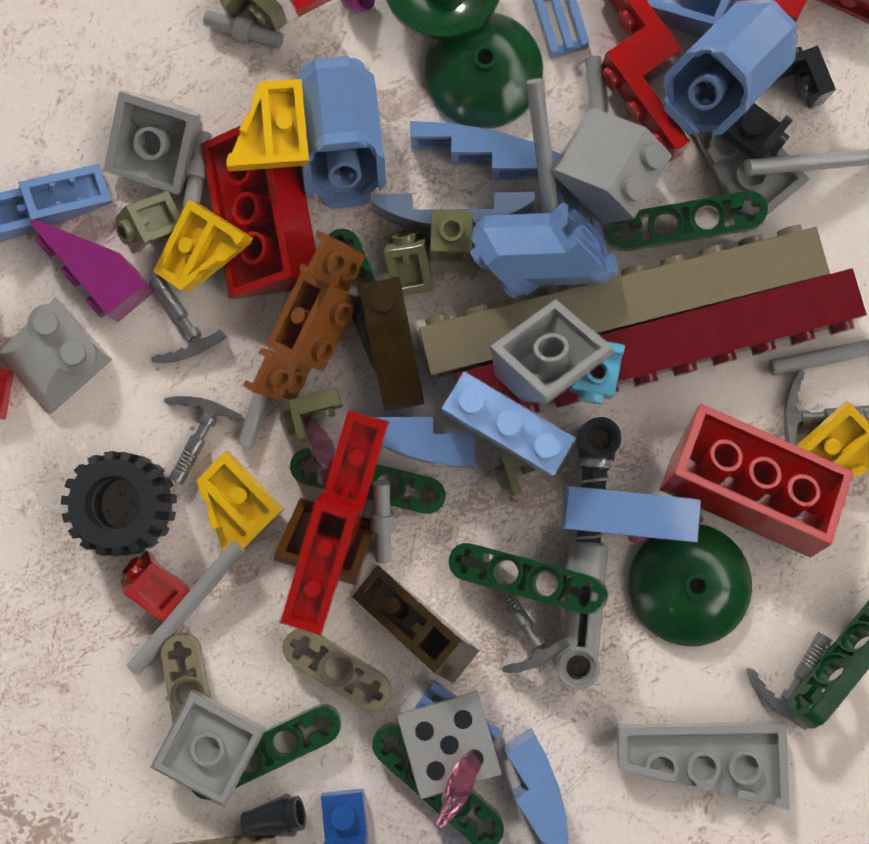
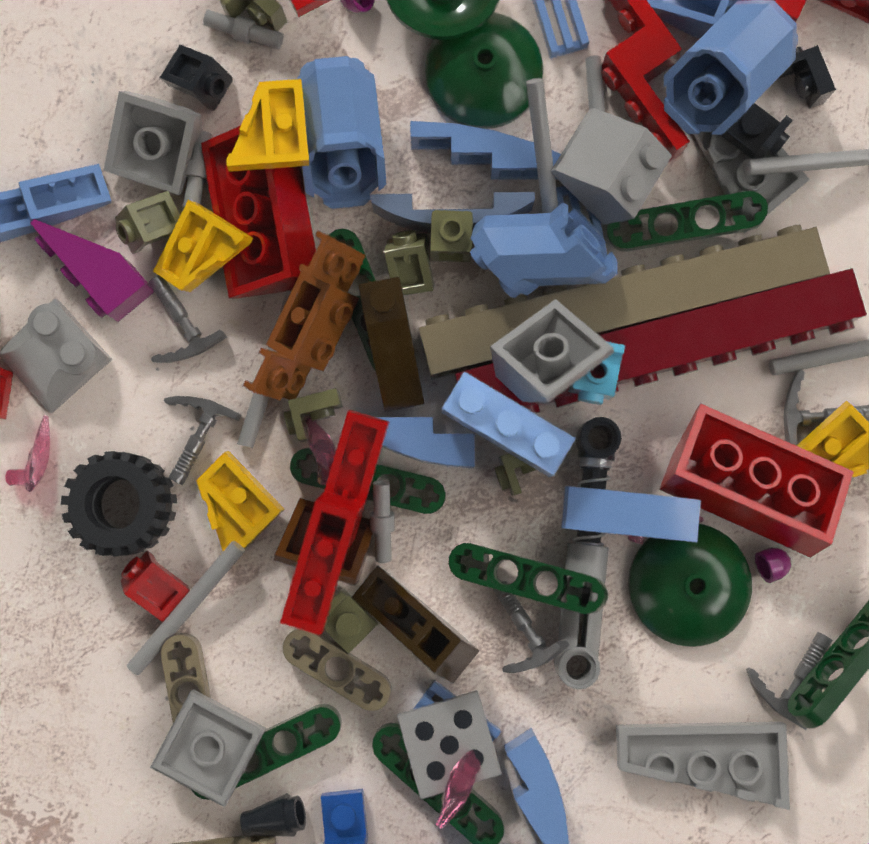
none -> clear pink bar [5,415,50,492]
none -> black bracket [160,44,233,111]
none -> olive bracket [324,589,378,654]
none -> magenta hinge [755,547,792,583]

